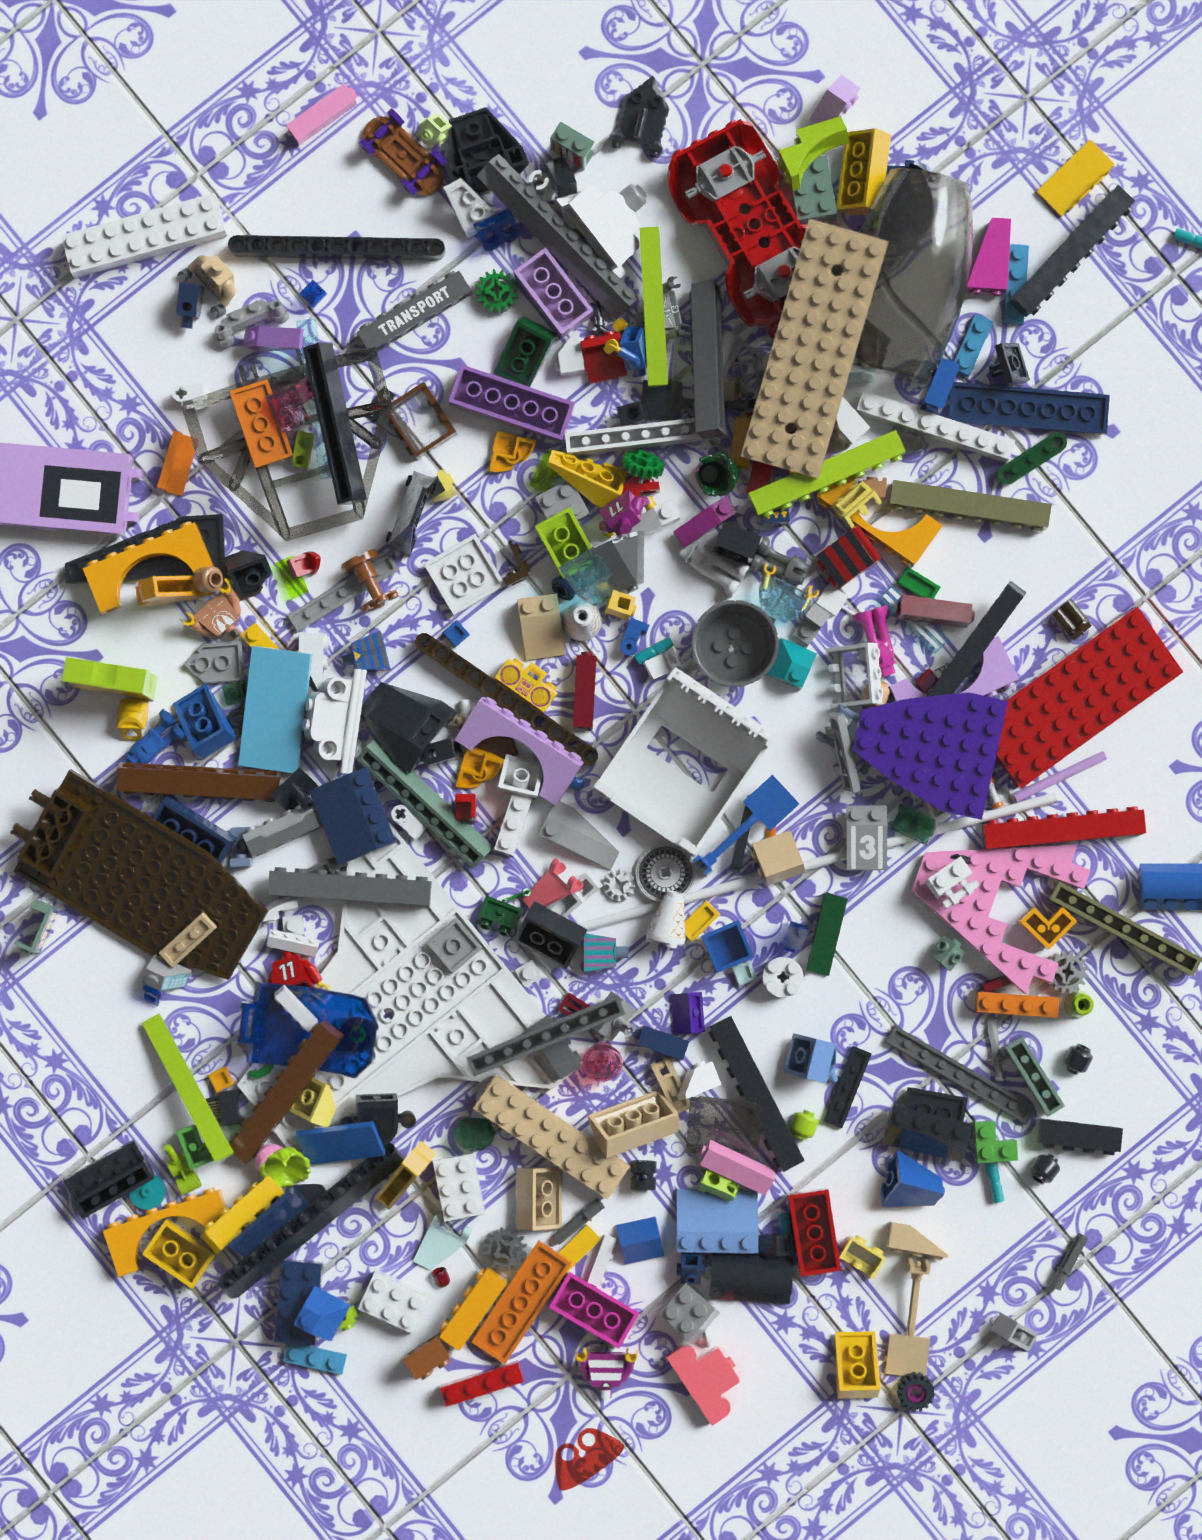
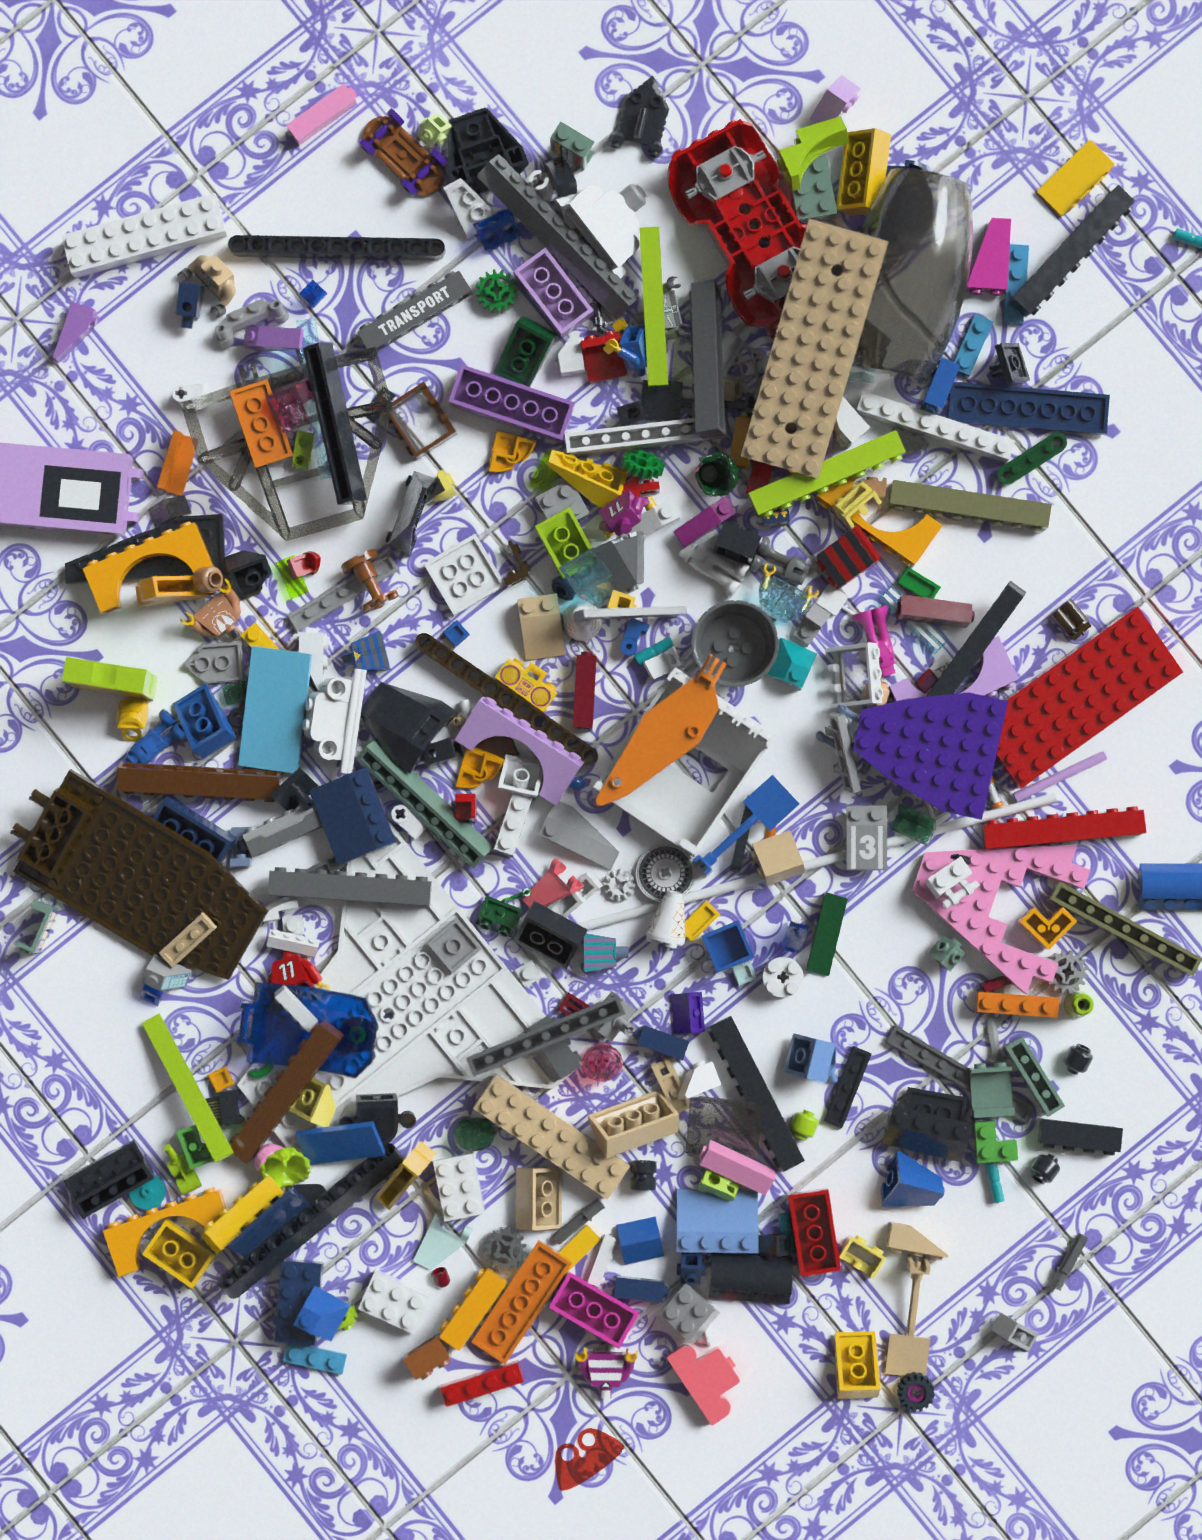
none -> medium lavender slope [53,302,99,363]
none -> clear smoke slope [147,495,192,528]
none -> tile [573,606,687,620]
none -> orange wing [596,654,727,806]
none -> dark blue brick [614,1275,668,1303]
none -> sand green panel [969,1062,1015,1118]

